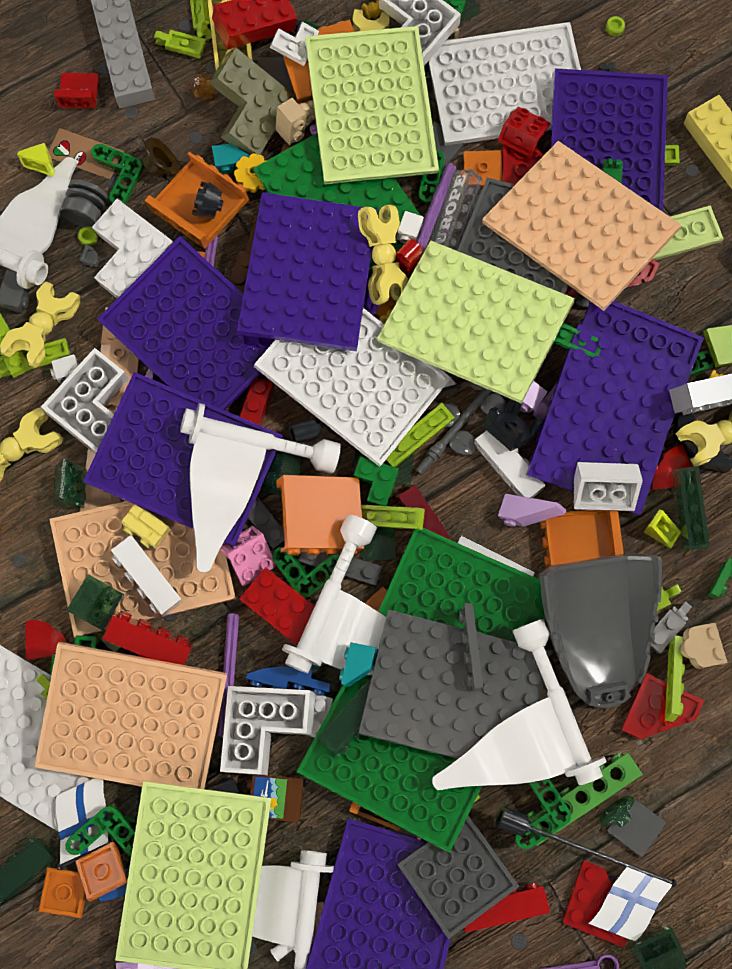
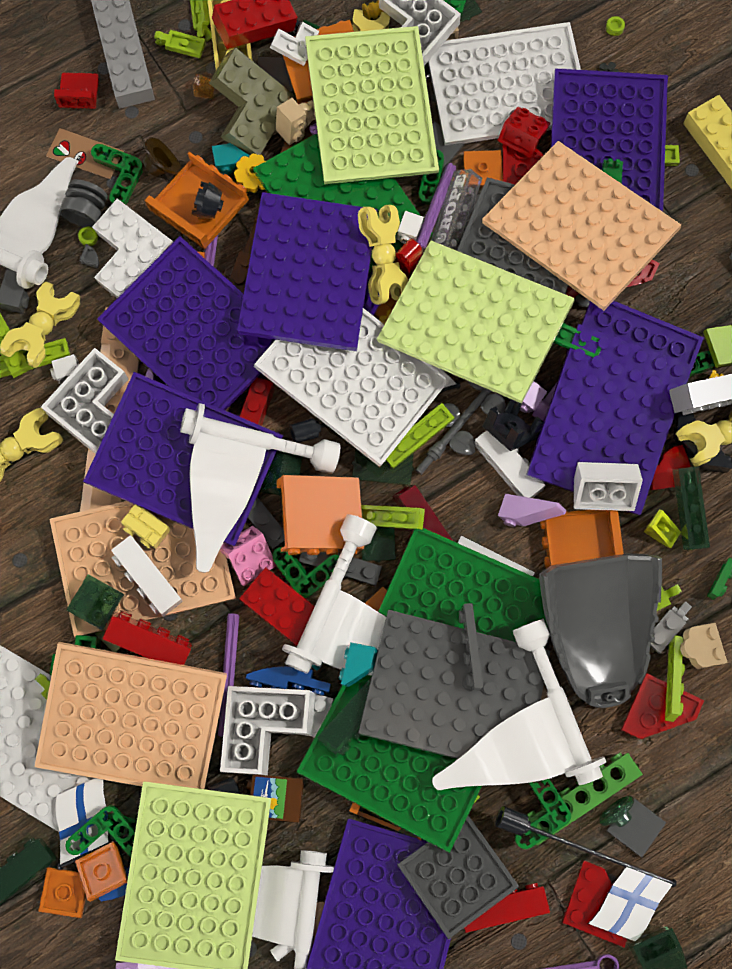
neon yellow slope [17,143,55,177] -> none
red brick [25,620,68,660] -> none
clear green slope [52,459,87,509] -> none
green brick [354,456,399,506] -> none
yellowish green tile [653,205,723,261] -> none

